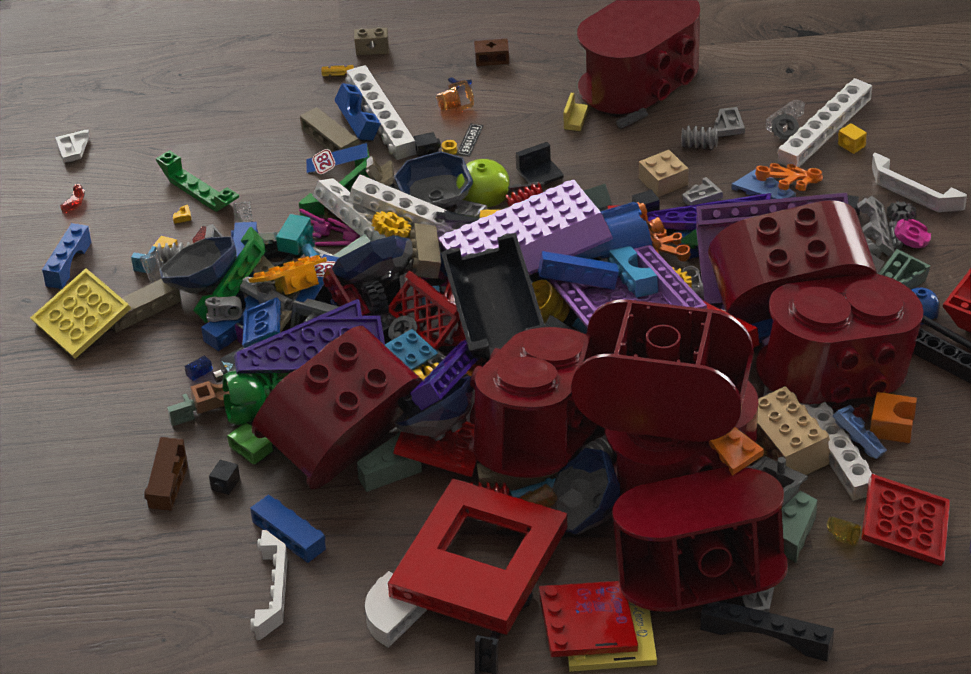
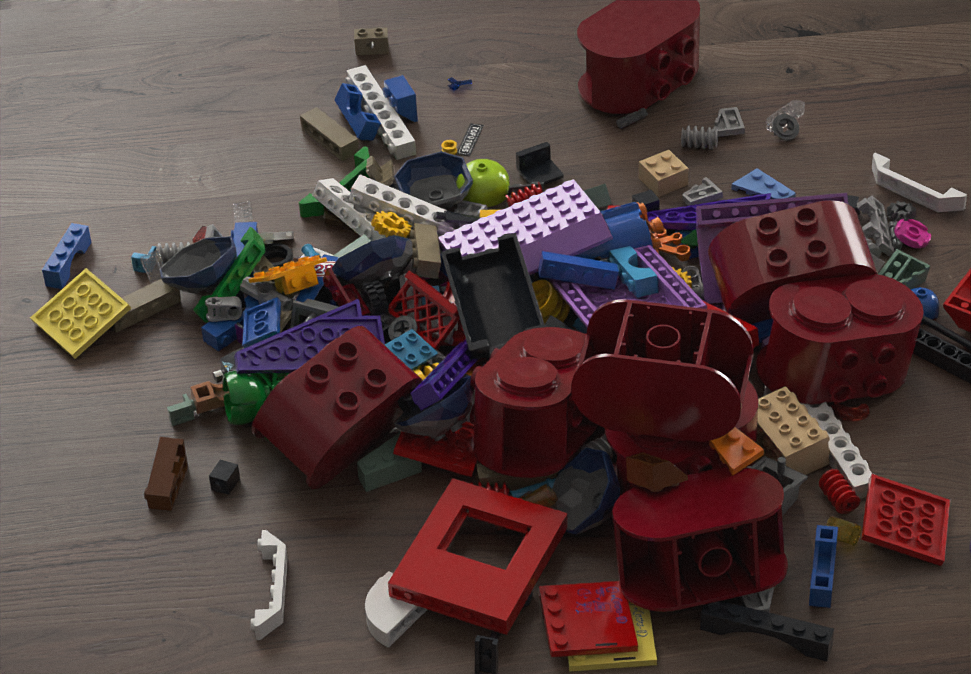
white wing [55,129,89,163] -> none
clear red arm [60,184,85,213] -> none
yellow tile [153,236,178,248] -> none
green slope [156,150,239,212] -> none
yellow tile [173,205,191,224] -> none
clear blue piece [185,355,213,381] -> none
bright green brick [227,423,273,464] -> none
blue brick [250,494,326,563] -> none
teal brick [276,214,315,256] -> none
dark pink plant [299,209,332,239] -> none
blue sticker [306,143,368,174] -> none
dark pink plant [315,218,360,246] -> none
yellow axle [321,65,354,77] -> none
black brick [413,132,441,157] -> none
clear orange piece [436,80,474,111] -> none
reddish brown brick [474,39,509,66] -> none
light yellow panel [563,93,588,131] -> none
orange plant [755,163,823,191] -> none
white brick [777,78,872,167] -> none
sand green wedge [782,490,817,563] -> none
medium blue wing [832,405,887,459] -> none
yellow brick [838,123,867,154] -> none
orange piece [870,392,917,443] -> none
none -> blue slope [382,75,418,122]
none -> reddish brown slope [626,452,688,492]
none -> blue arch [809,525,838,608]
none -> red piece [819,469,861,514]

